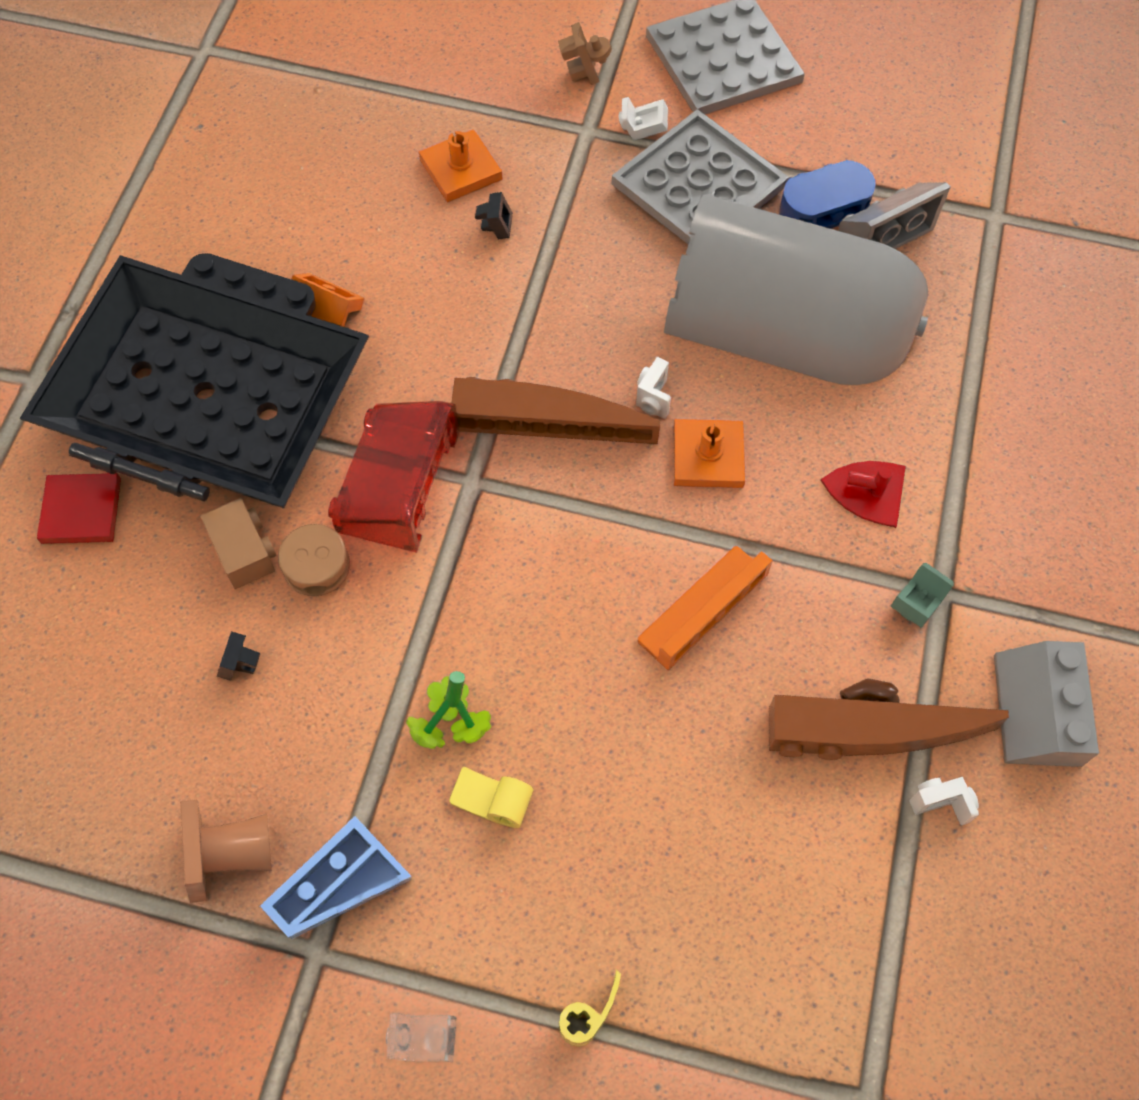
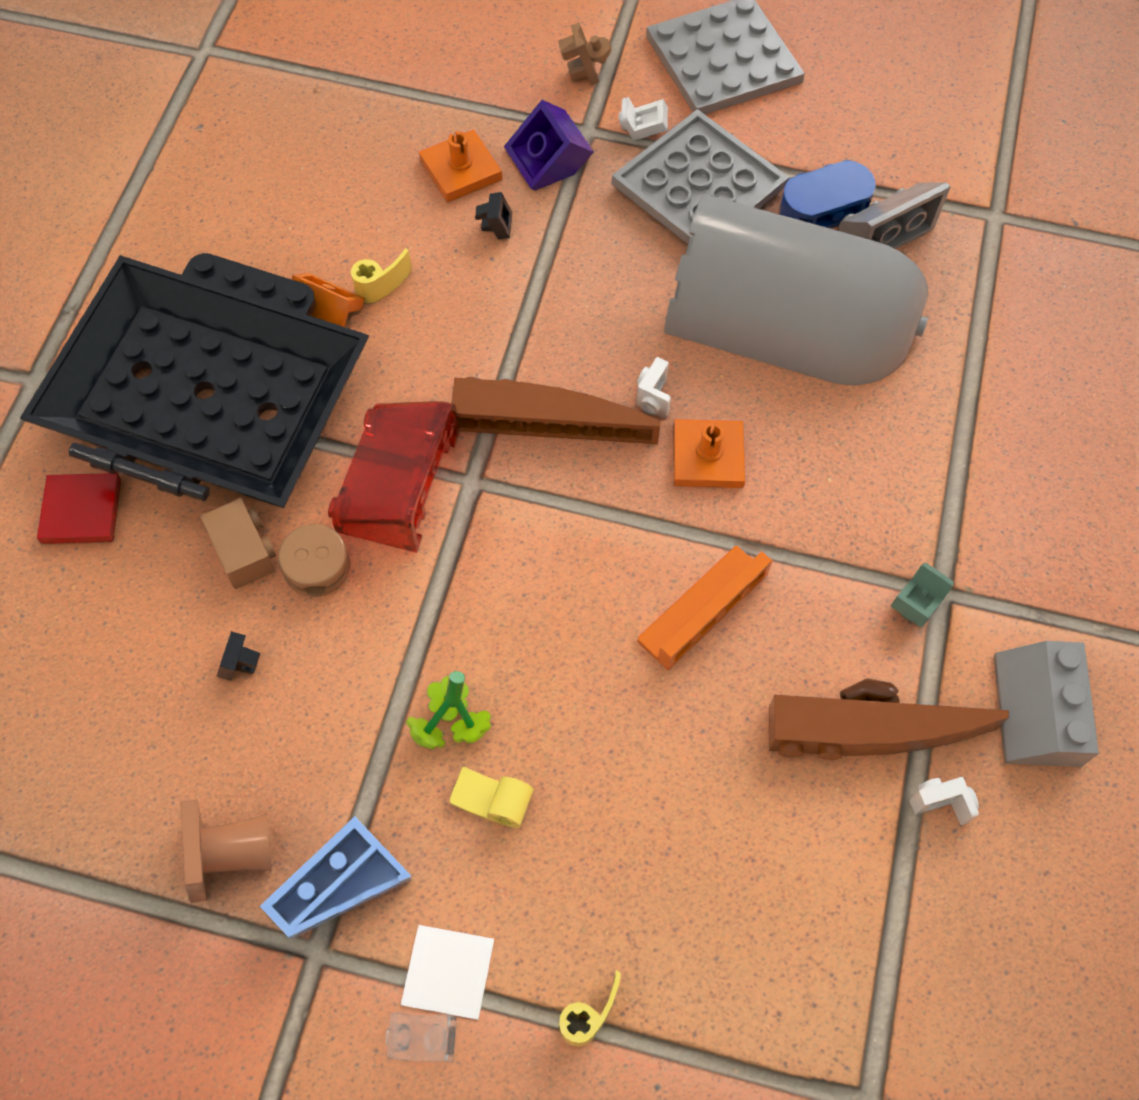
red shield [820,461,906,528] -> none
none -> light yellow panel [351,248,412,303]
none -> white sticker [401,925,494,1020]
none -> dark purple slope [504,100,594,191]

